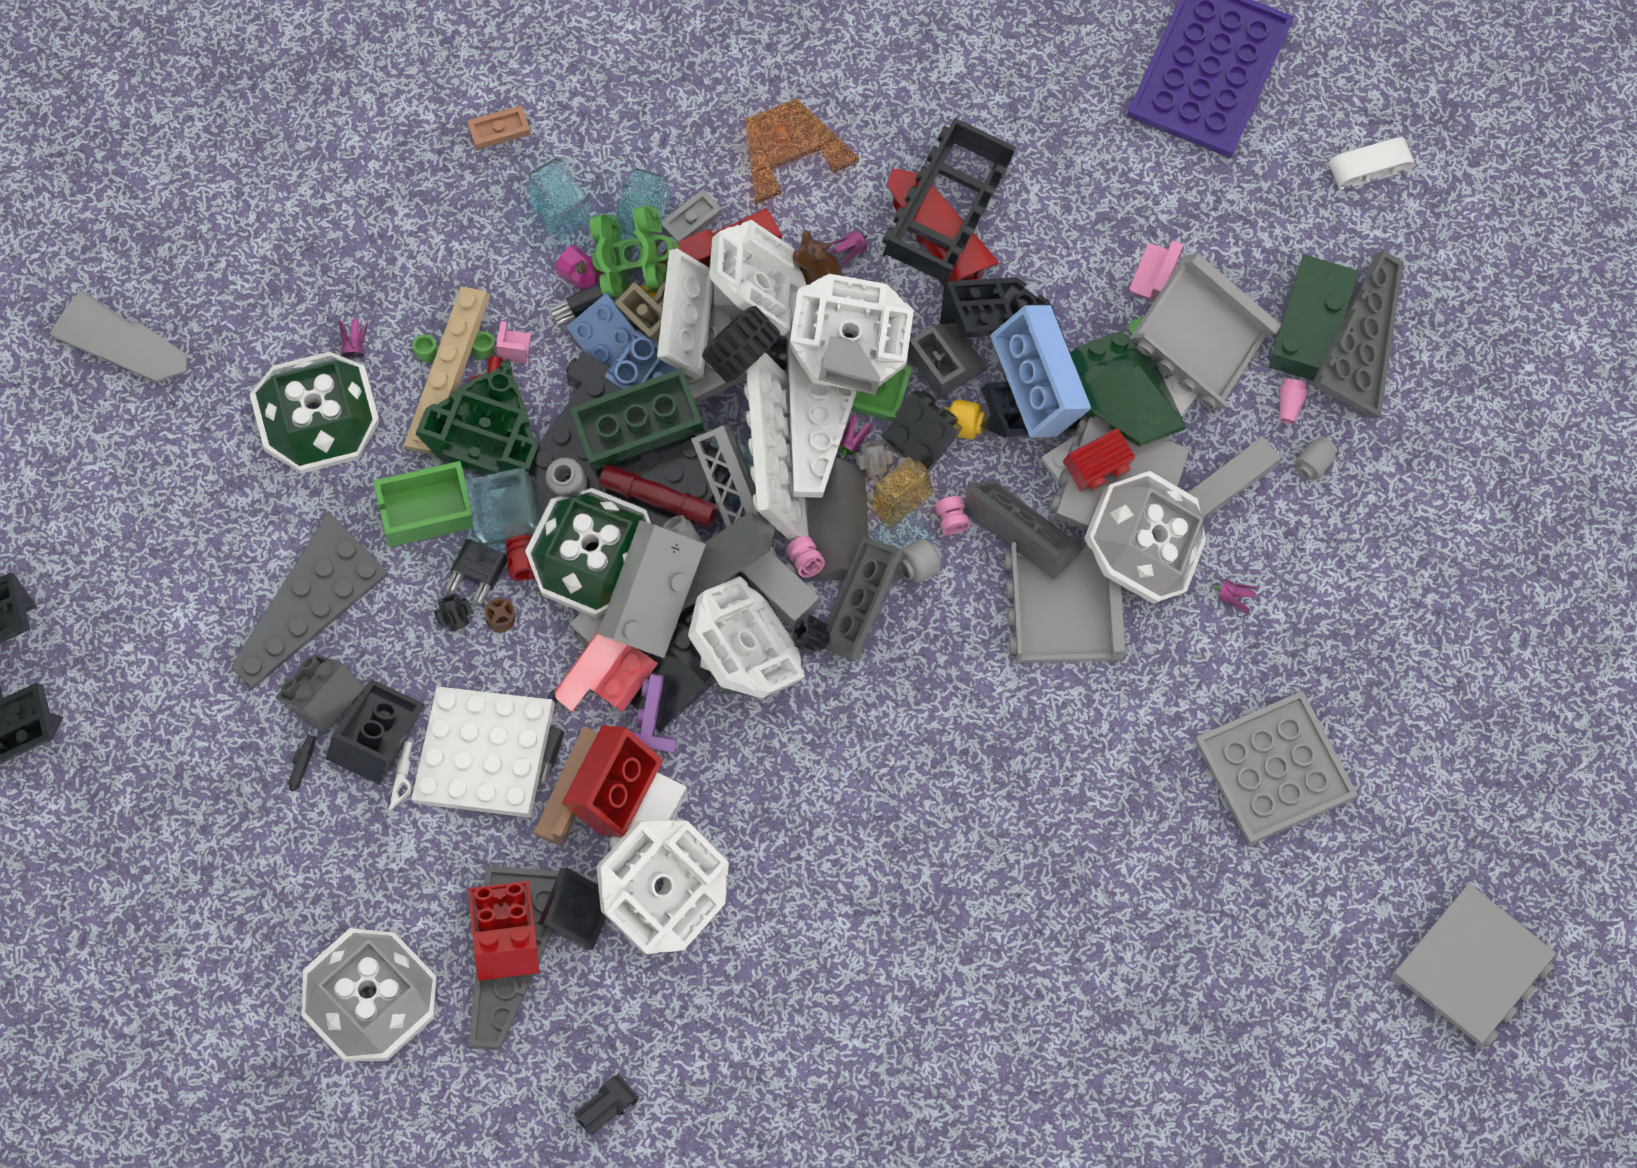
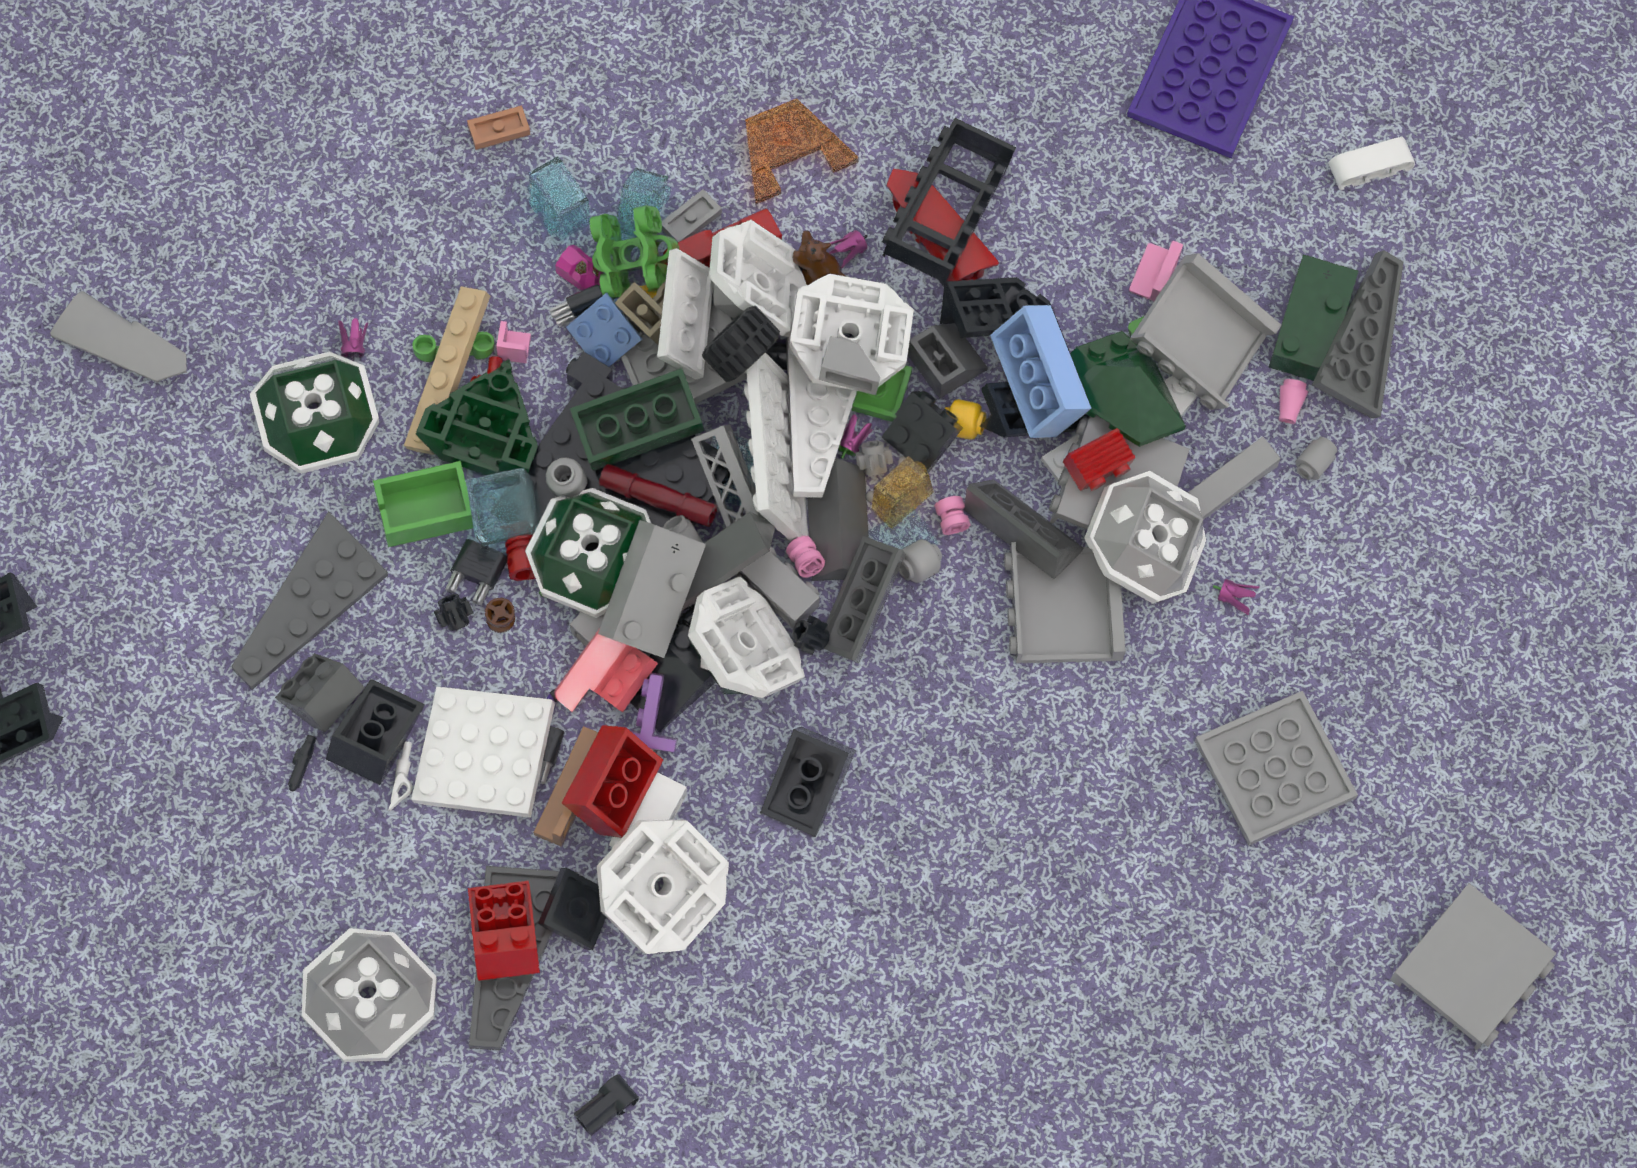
medium blue slope [603,330,678,389] -> none
none -> black slope [760,726,856,837]

